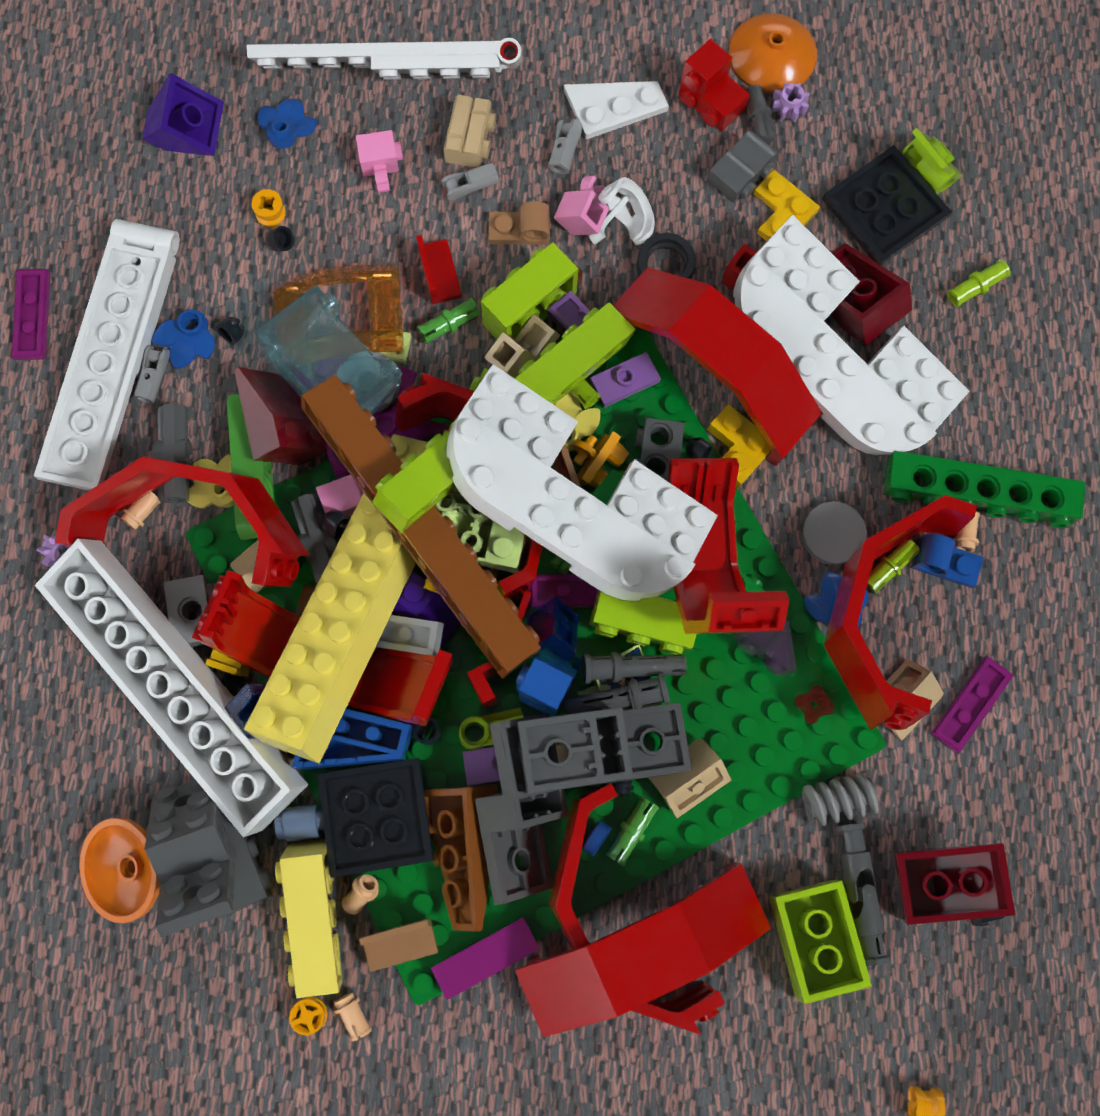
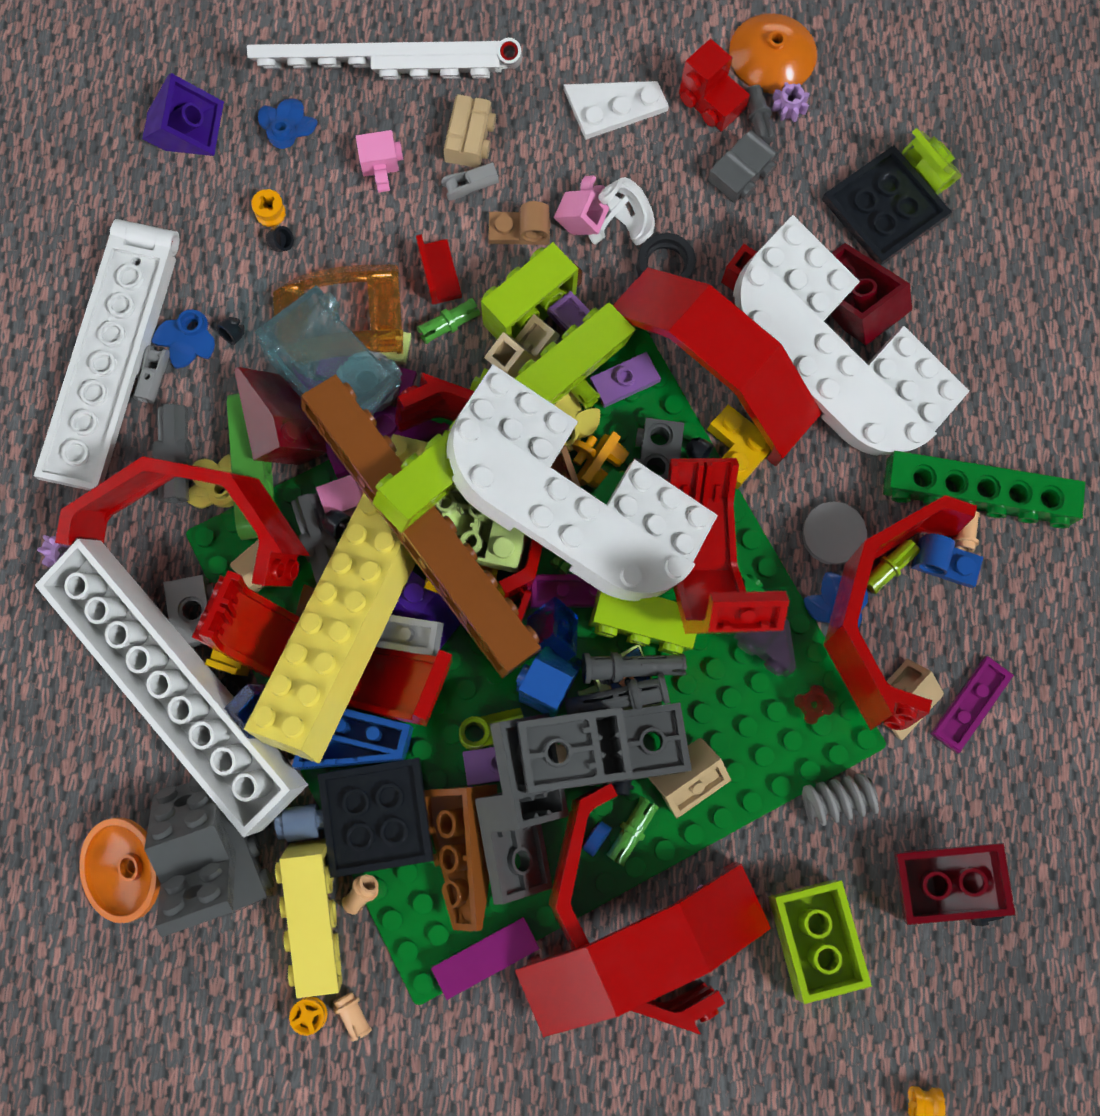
magenta tile [11,269,50,360] -> none
light nougat pin [120,492,161,530] -> none
medium nougat panel [359,918,439,972] -> none
black hinge [413,717,442,745] -> none
red panel [467,661,498,711] -> none
light grey bar [549,119,582,174] -> none
yellow plate [754,170,820,241] -> none
dark grey piece [835,822,890,966] -> none
lime pin [947,259,1011,307] -> none

